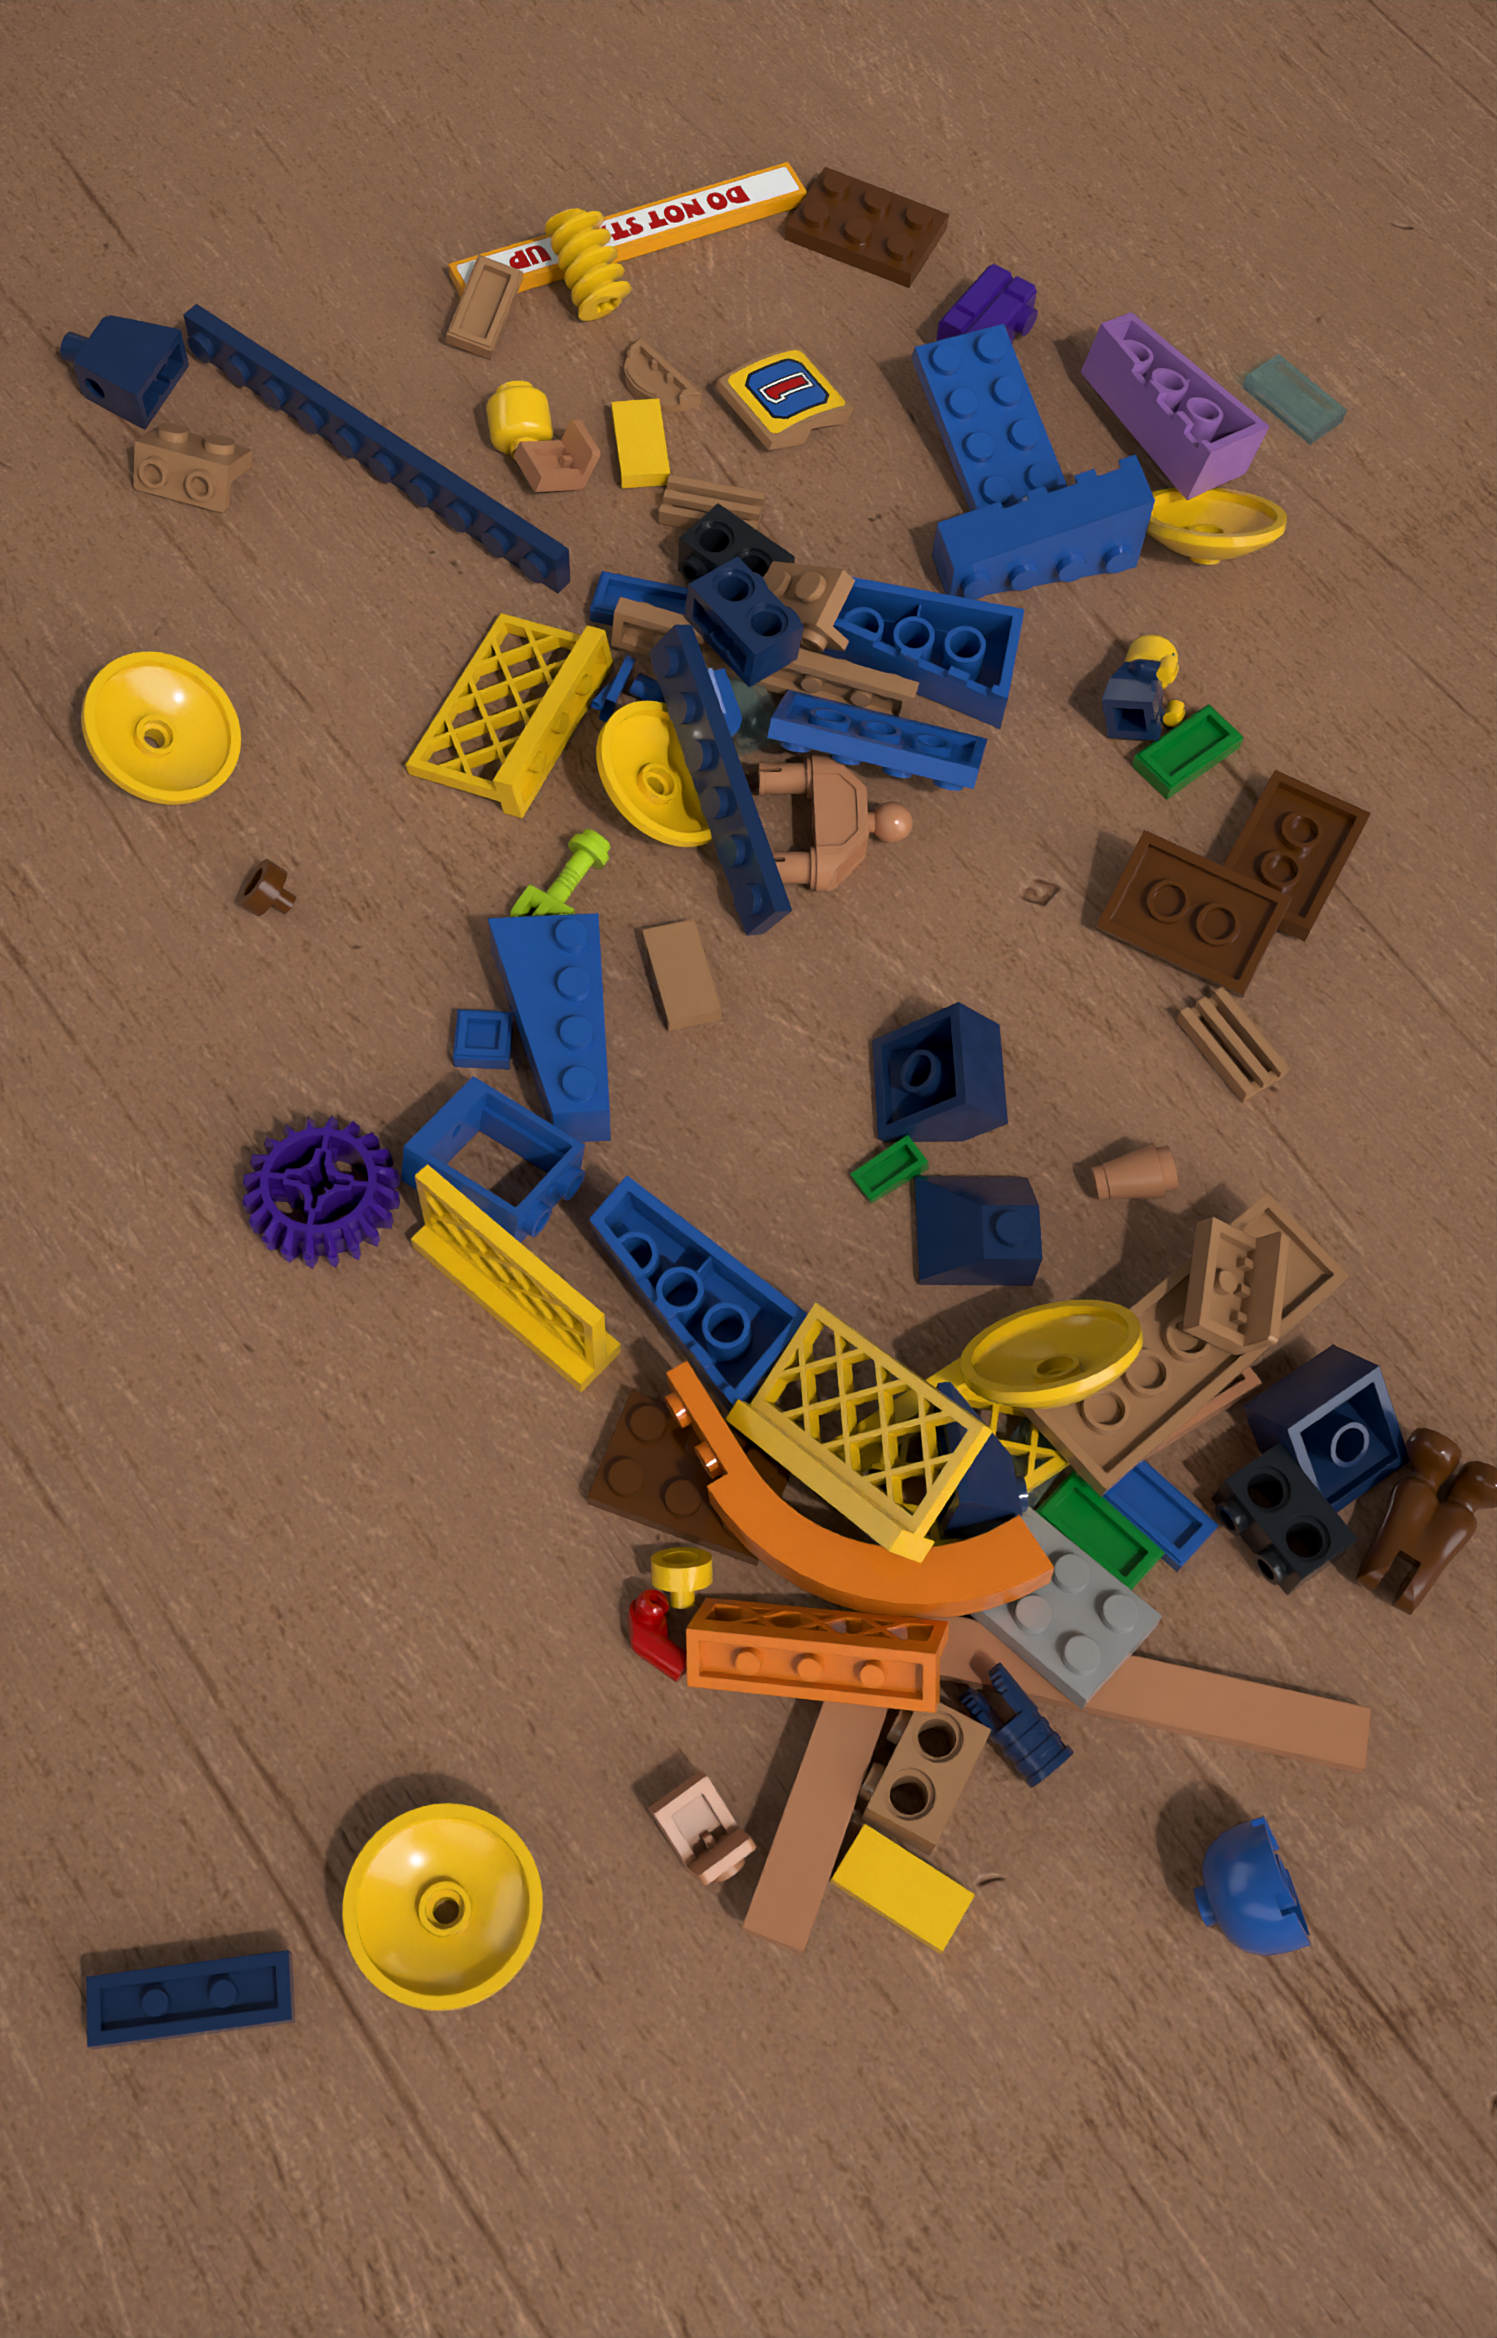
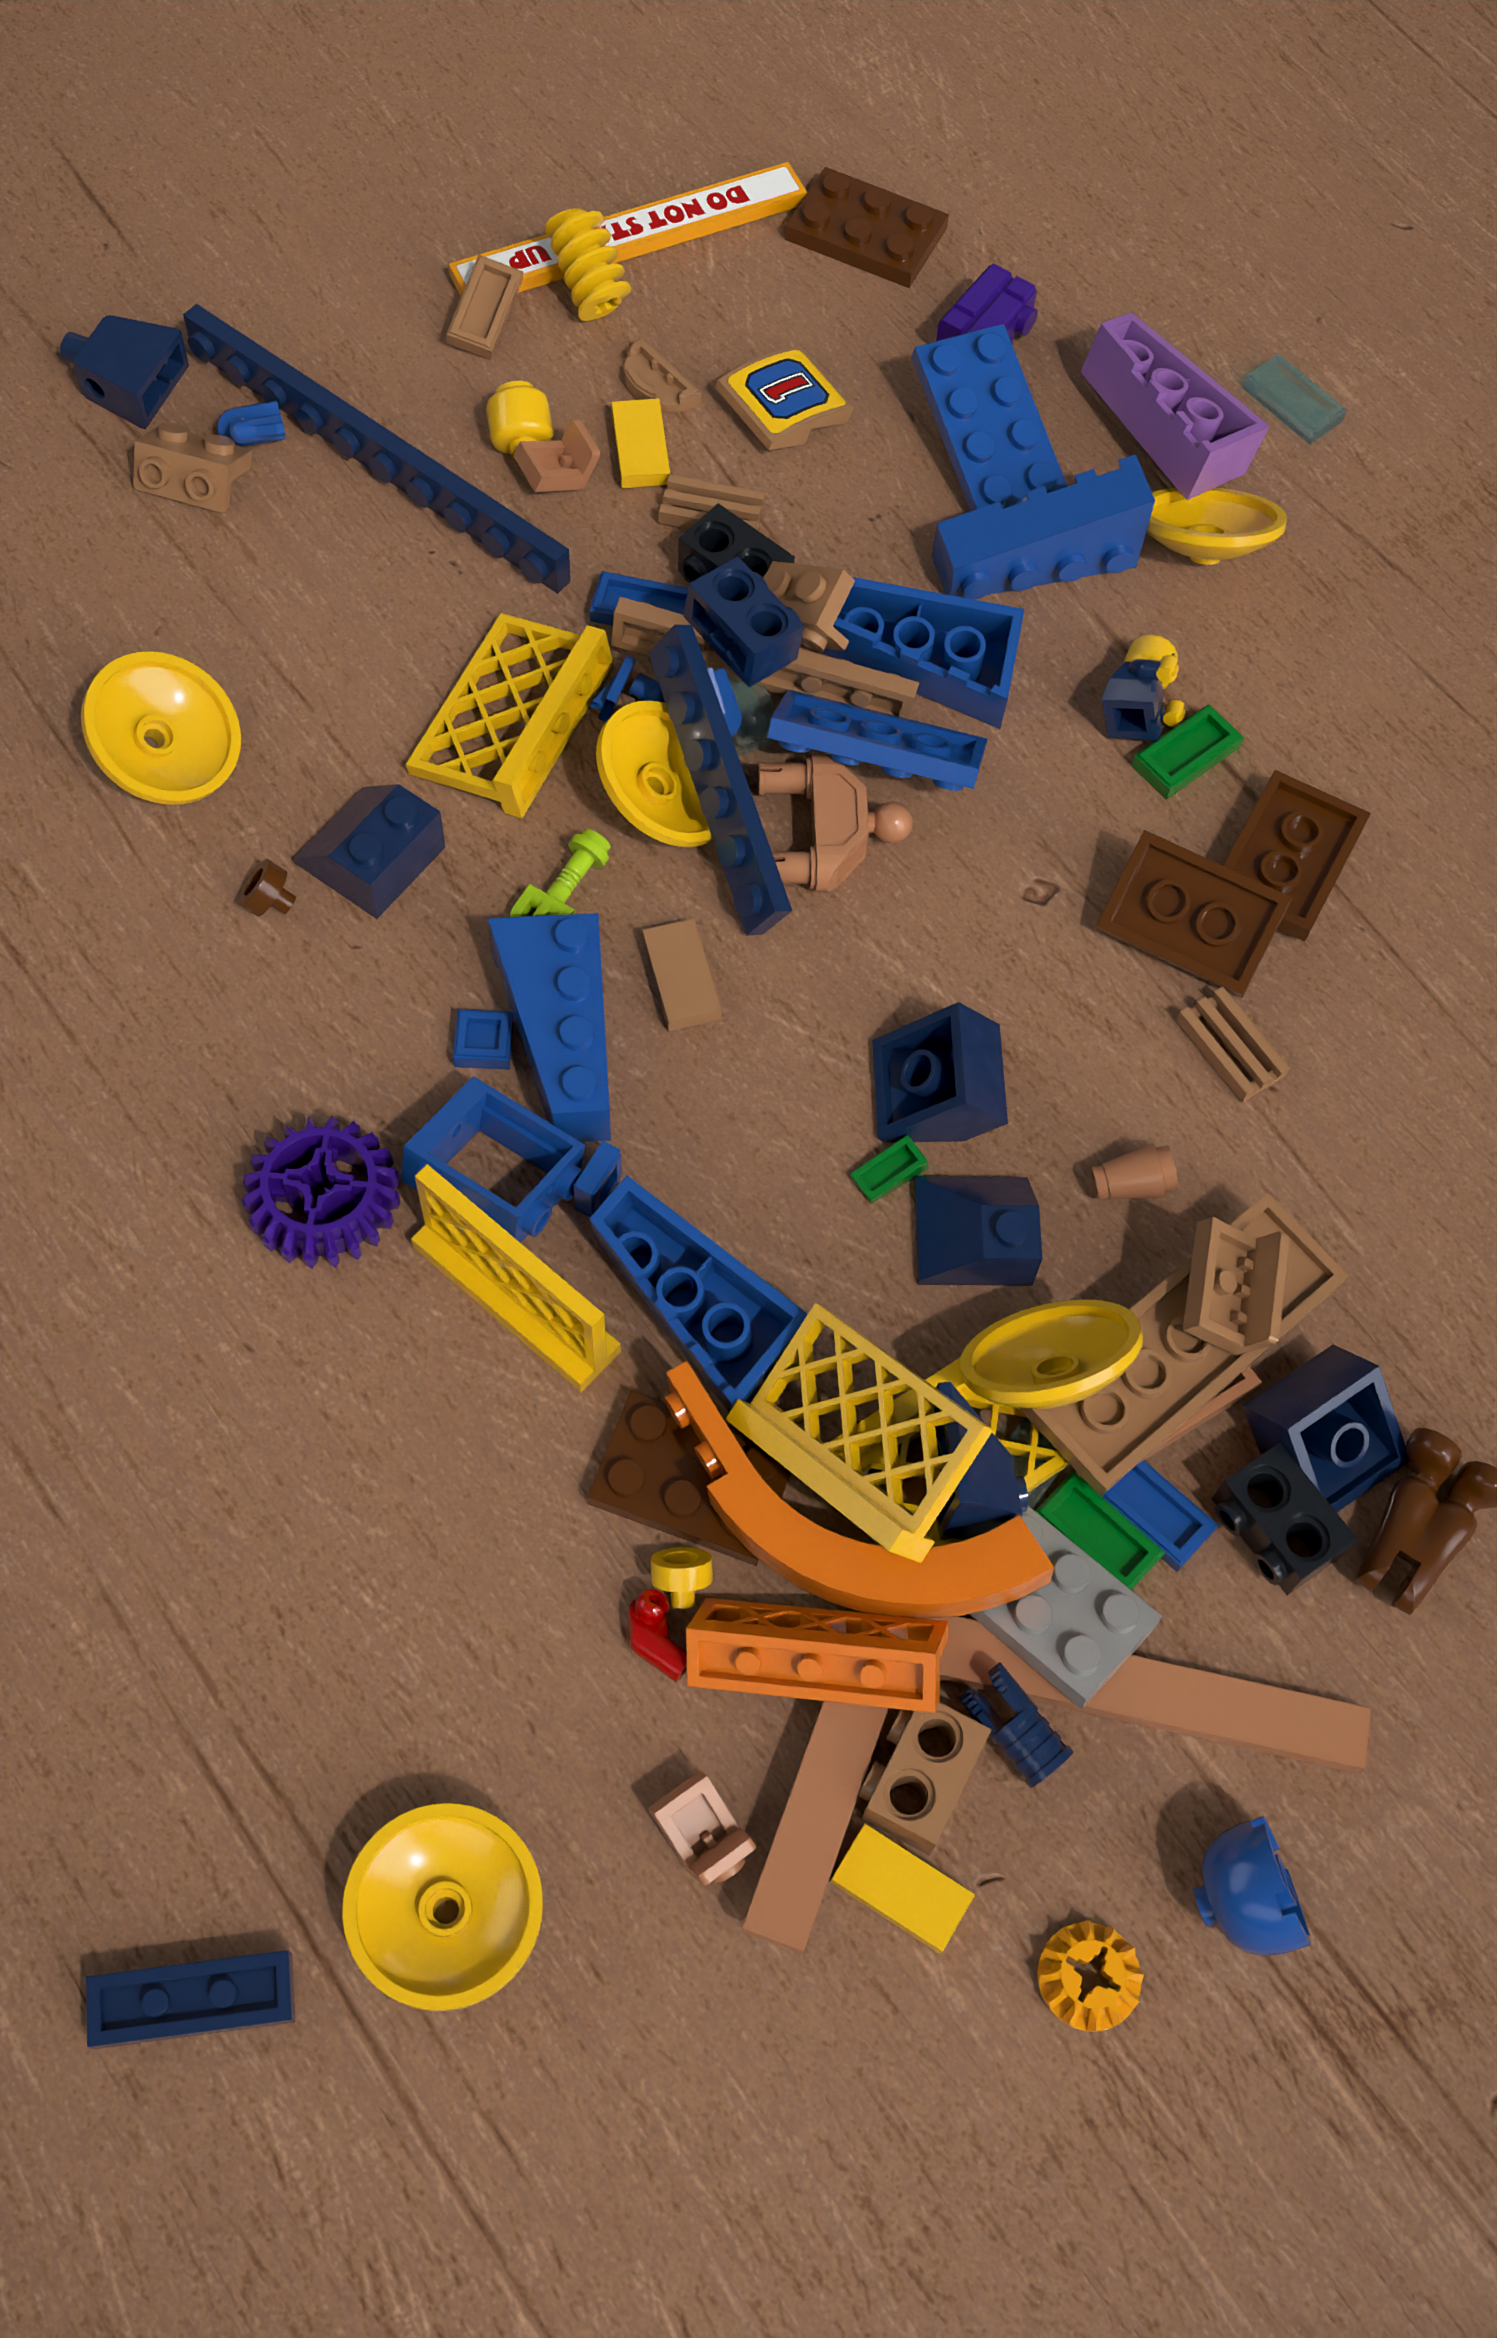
none -> blue piece [218,400,285,447]
none -> dark blue slope [294,784,446,919]
none -> blue tile [573,1141,622,1217]
none -> light orange gear [1037,1920,1144,2032]

